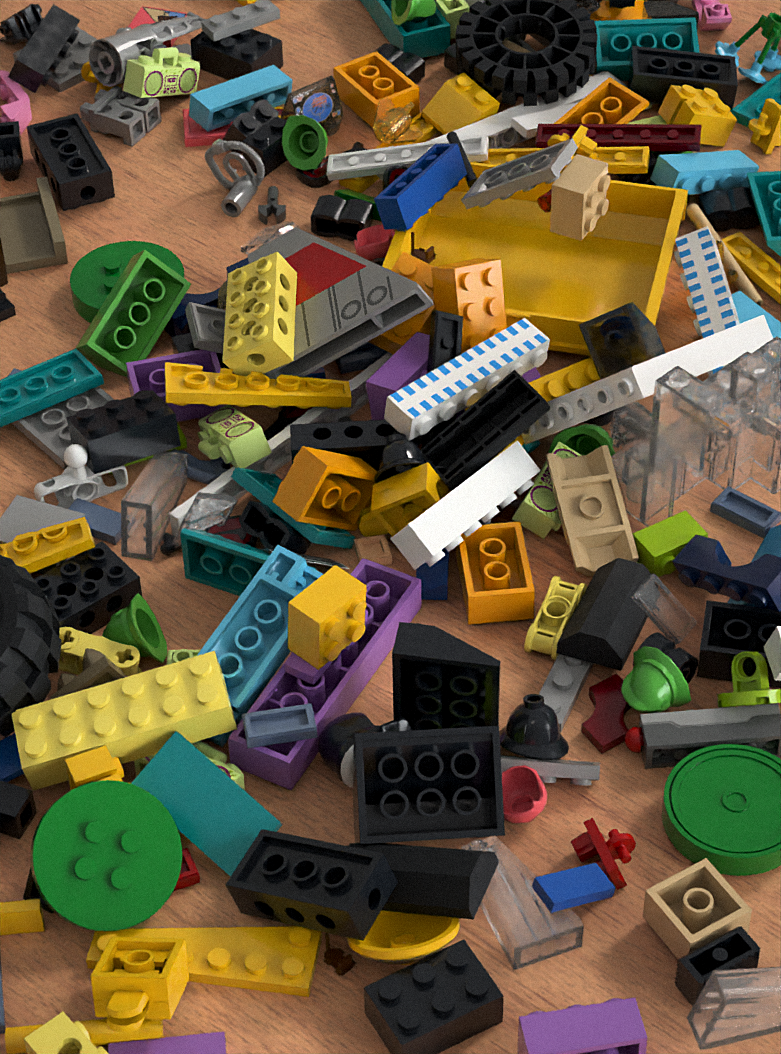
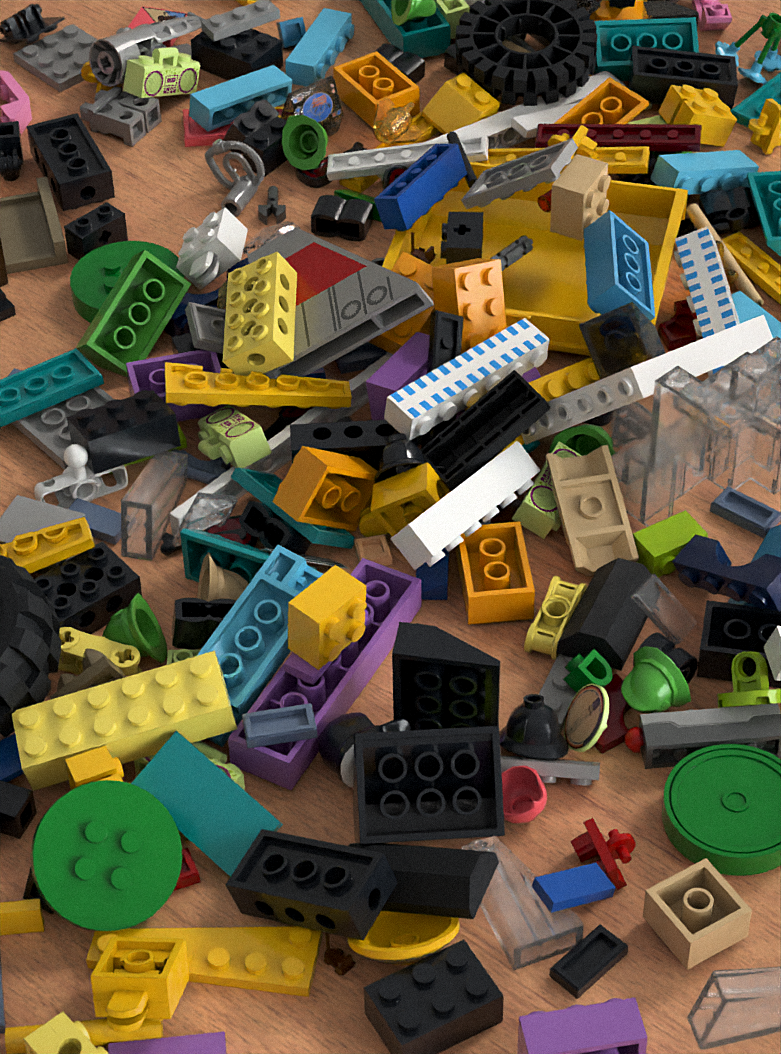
black brick [8,4,80,93] -> none
coral hair [354,224,395,261] -> none
black brick [675,926,760,1010] -> none
none -> black brick [64,202,128,260]
none -> black brick [172,598,236,650]
none -> white brick [176,207,248,290]
none -> tan piece [197,552,249,602]
none -> dark azure tile [277,17,306,48]
none -> medium azure brick [285,8,355,88]
none -> black brick [441,212,483,264]
none -> dark grey axle [490,235,533,271]
none -> black tile [549,924,628,999]
none -> green plate [563,649,612,693]
none -> piece [564,684,609,752]
none -> dark azure slope [584,210,655,321]
none -> dark red tile [658,299,697,351]
none -> black bar [677,206,750,238]

